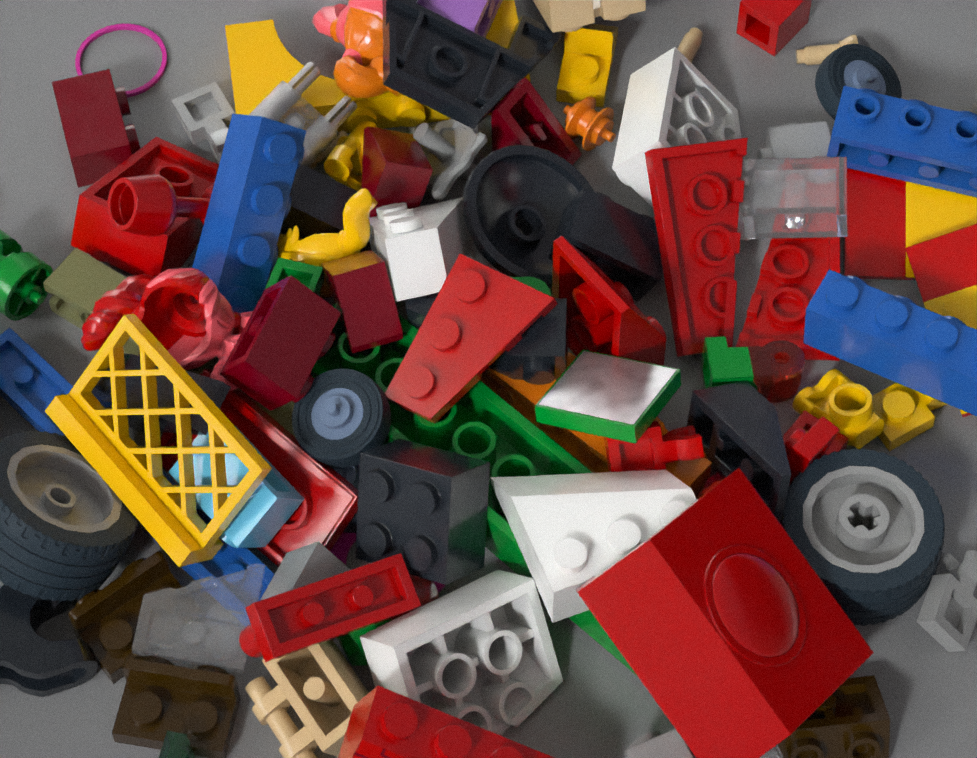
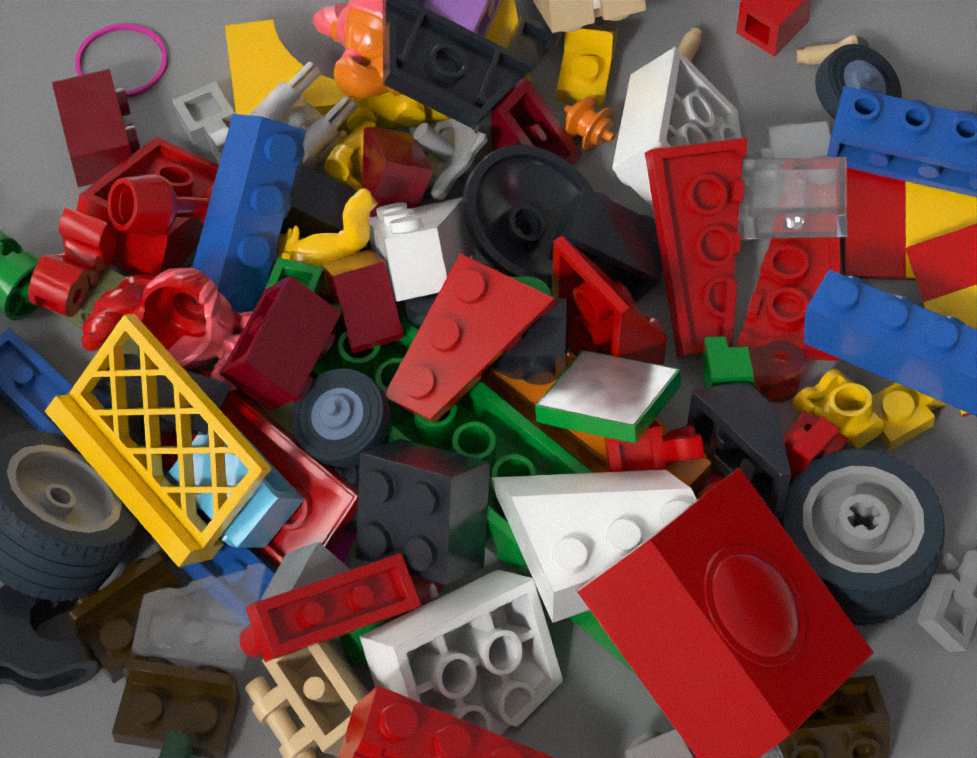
none -> red leg [28,207,117,318]

